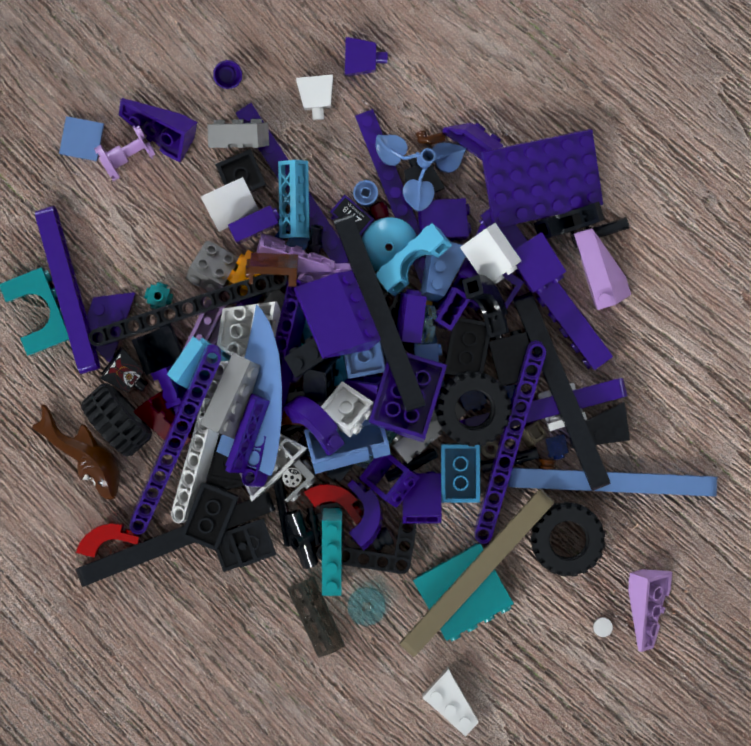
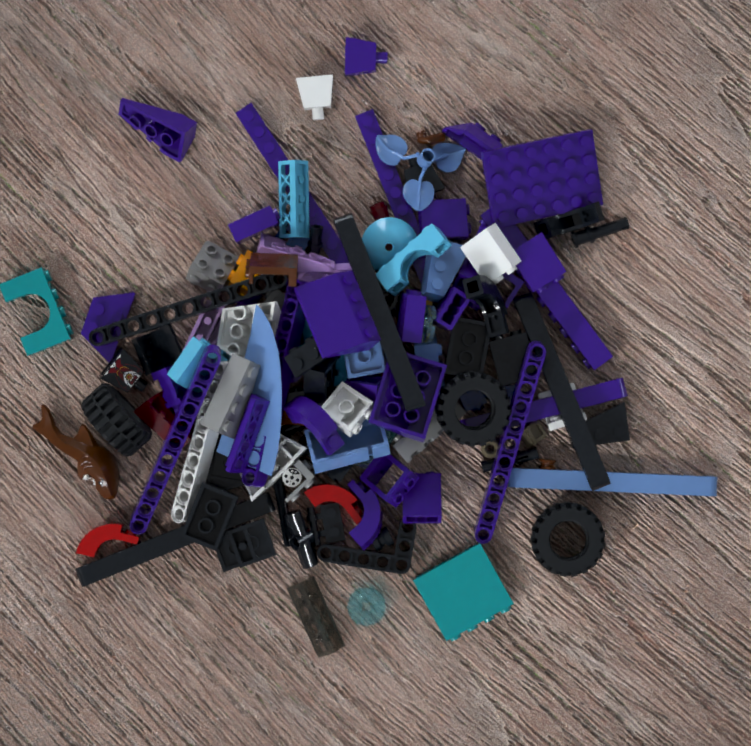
dark purple beam [35,206,100,374] -> none
medium blue tile [59,116,104,161] -> none
lavender piece [94,125,155,181] -> none
teal brick [144,282,174,309] -> none
white sticker [201,177,259,232] -> none
light grey wedge [207,119,269,148] -> none
dark purple hair [213,60,242,89] -> none
black brick [215,149,267,193] -> none
teal arch [322,508,342,596] -> none
black brick [330,195,374,236] -> none
medium blue wheel [353,180,378,207] -> none
black axle [385,449,438,482] -> none
dark tan beam [399,488,555,657] -> none
white wedge [422,666,478,737] -> none
dark azure brick [441,444,480,503] -> none
clear blue brick [544,434,569,460] -> none
lavender wedge [574,228,631,310] -> none
white tile [593,617,613,637] -> none
lavender wedge [628,569,672,652] -> none

